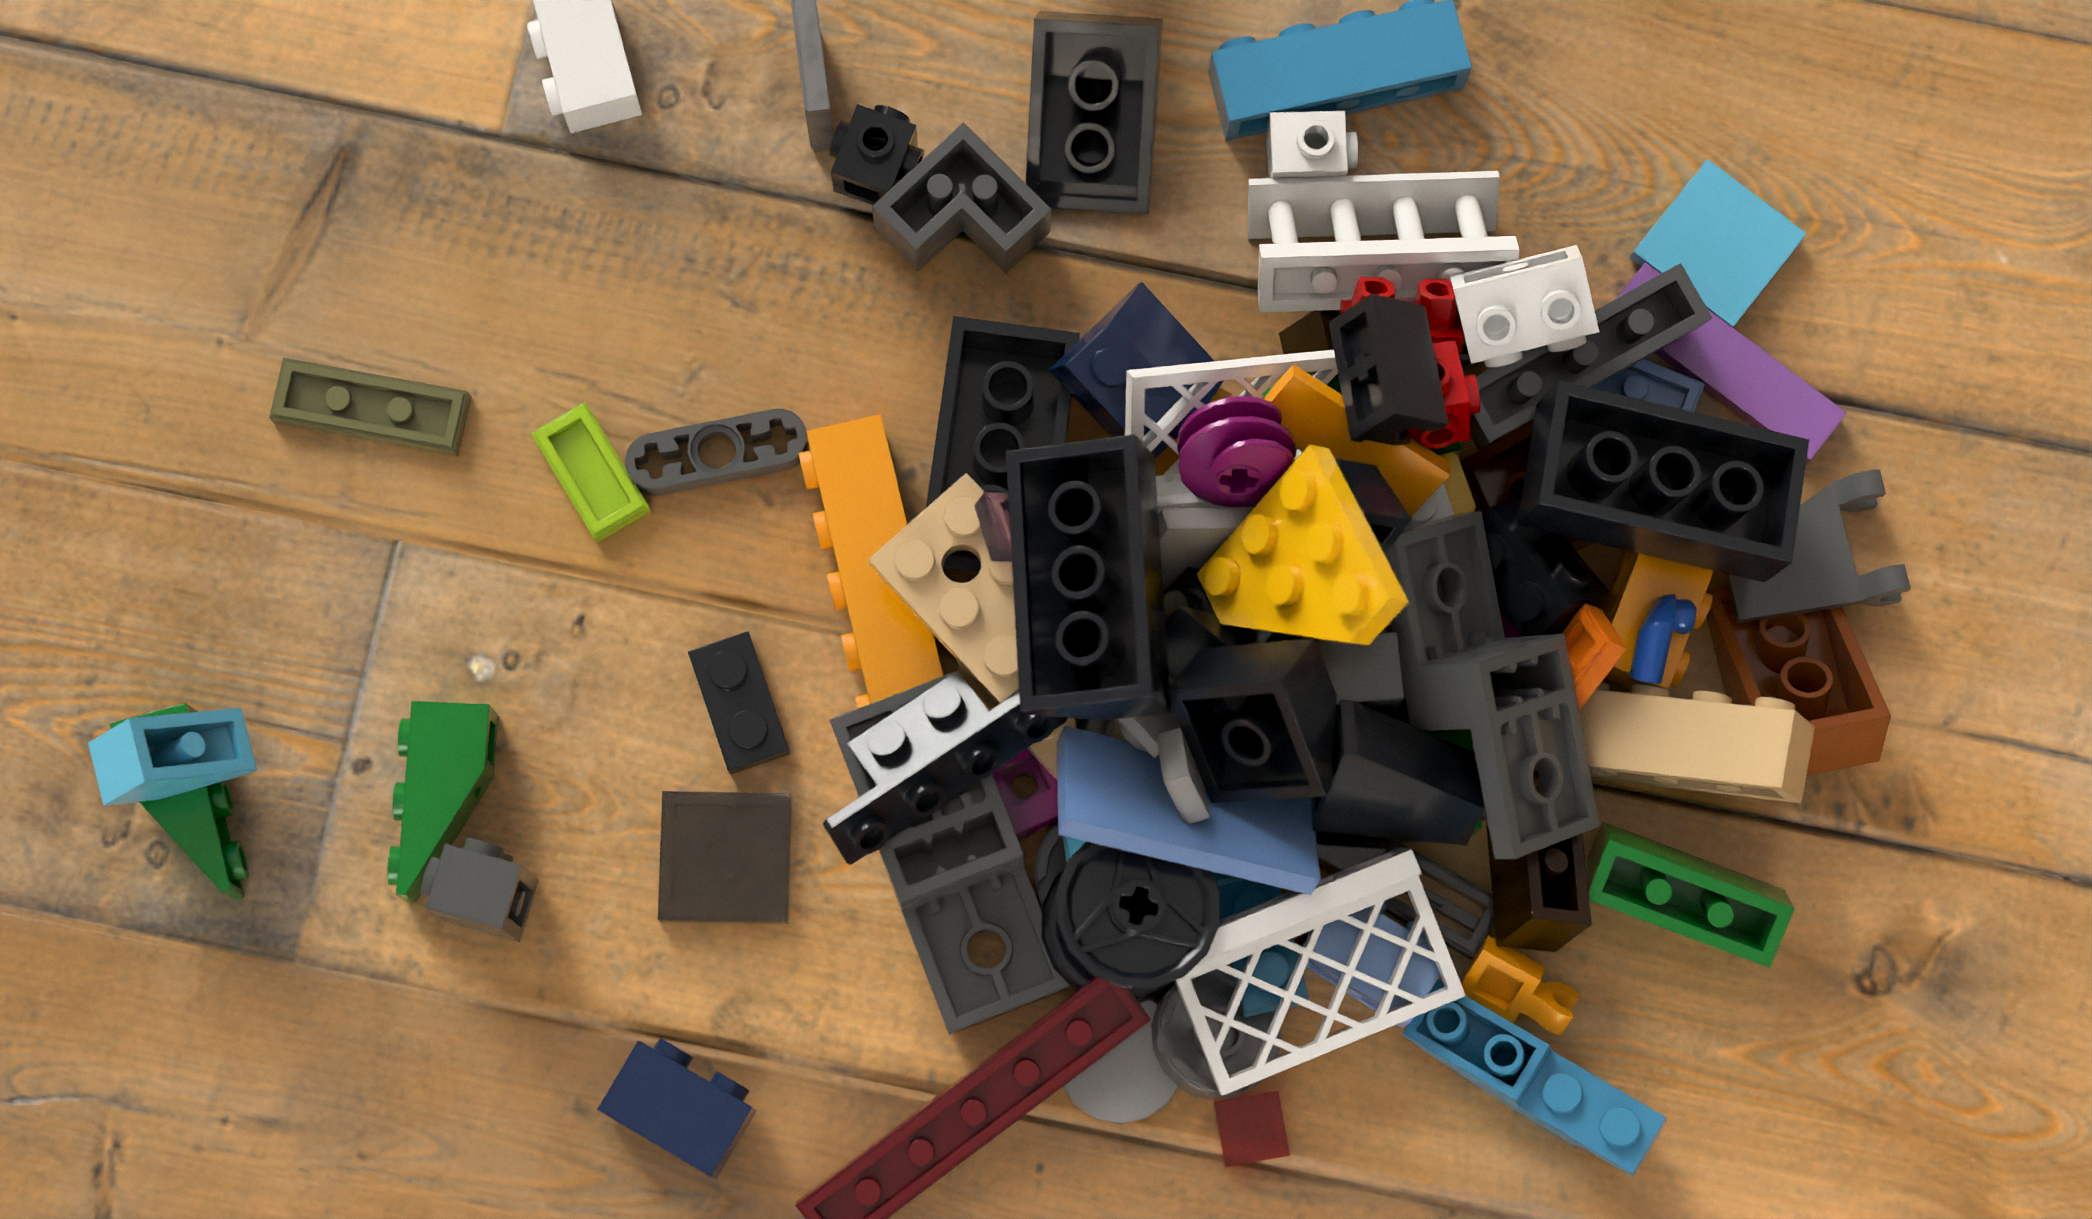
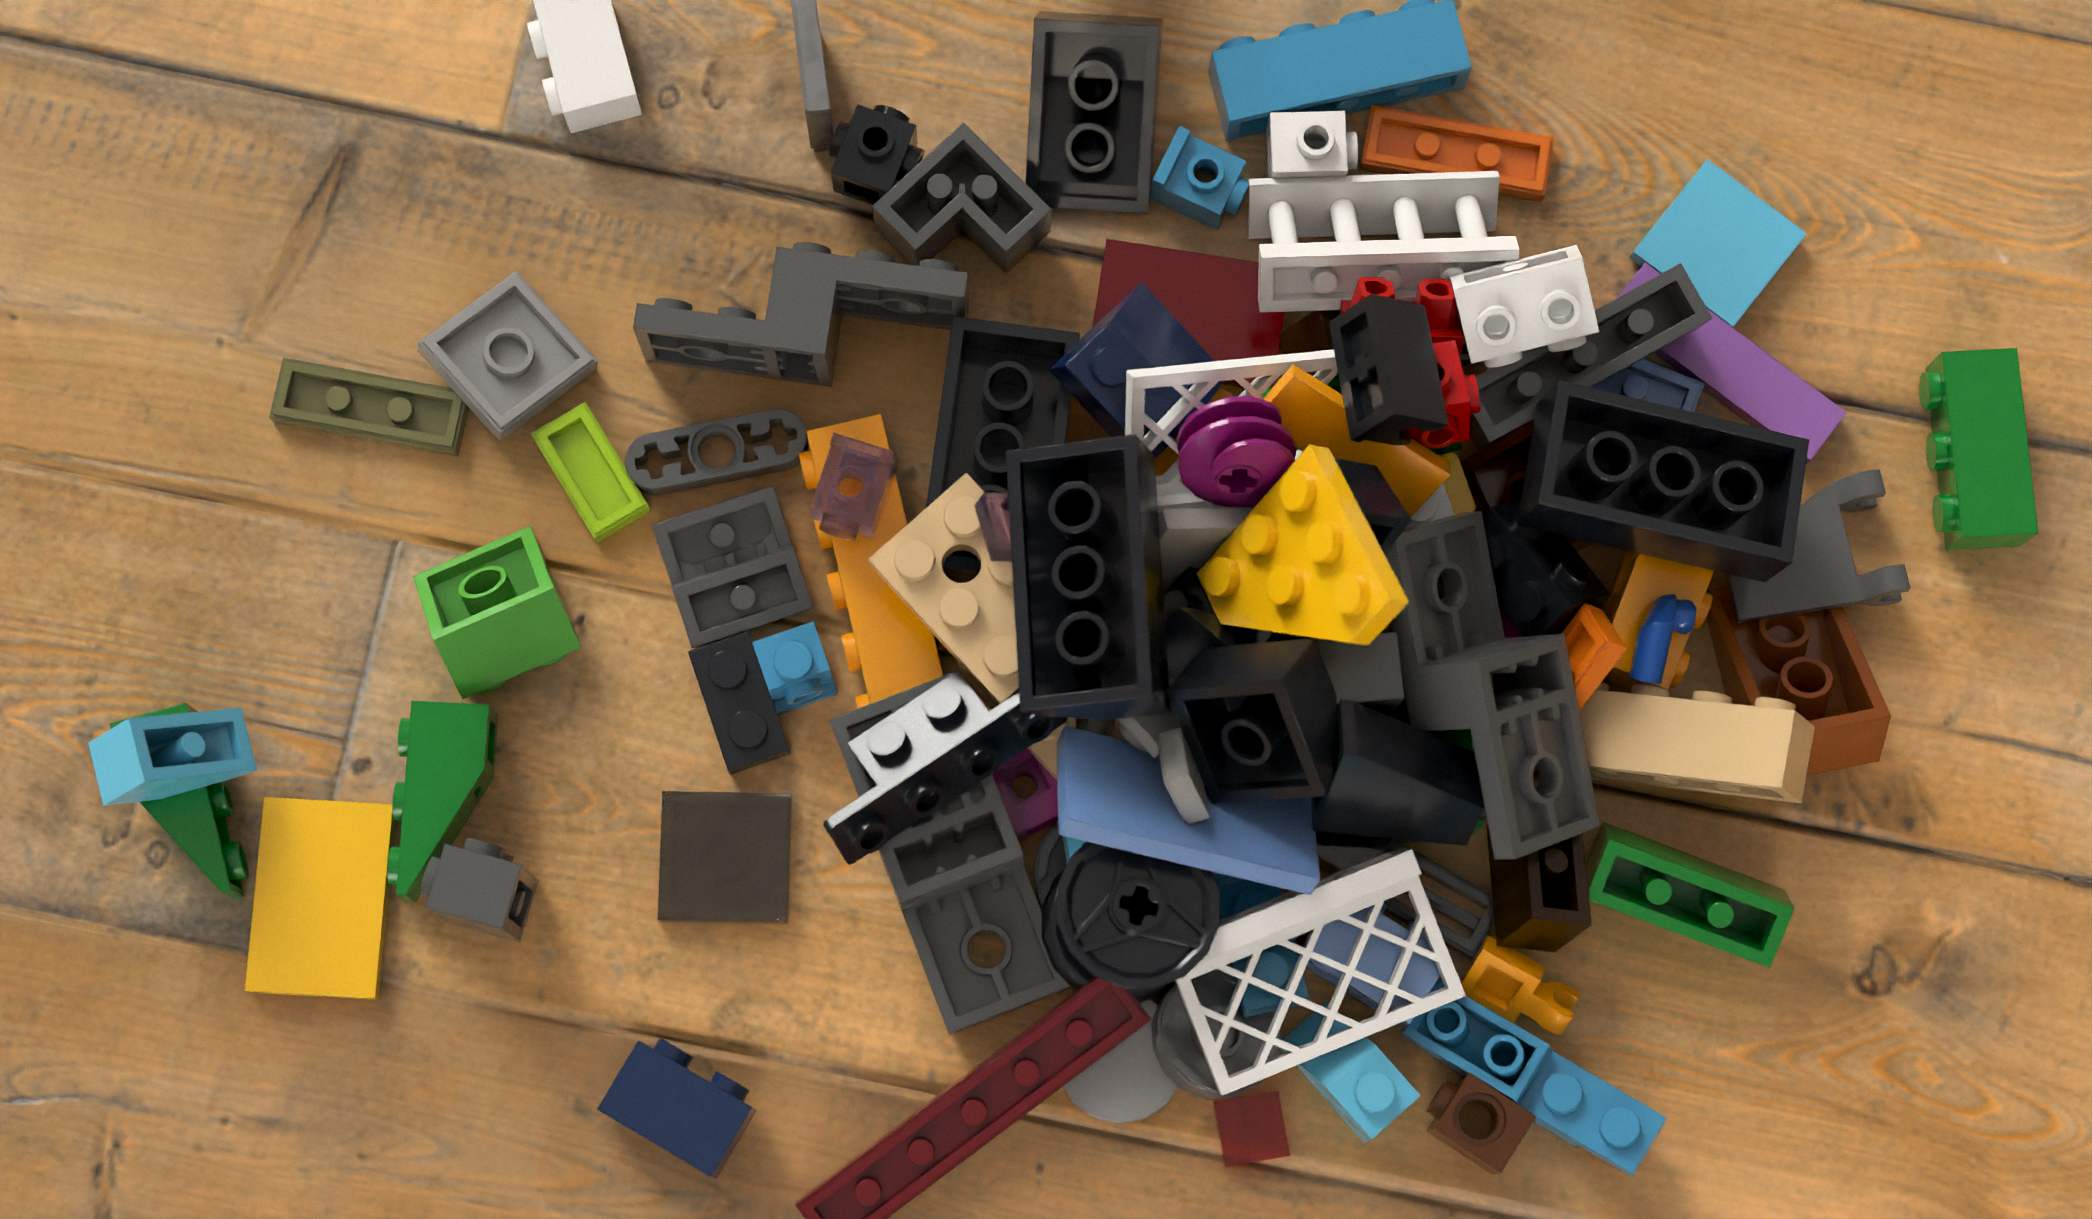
none -> yellow tile [245,797,395,1000]
none -> bright green slope [413,526,582,699]
none -> light grey tile [418,271,598,442]
none -> dark grey bracket [633,242,969,387]
none -> dark grey slope [652,485,813,648]
none -> dark azure brick [752,621,838,715]
none -> brick [810,433,898,541]
none -> dark red tile [1092,239,1285,388]
none -> dark azure brick [1150,126,1249,230]
none -> medium azure slope [1280,1001,1421,1143]
none -> orange tile [1359,105,1554,202]
none -> reddish brown brick [1426,1073,1536,1175]
none -> green brick [1919,348,2038,551]

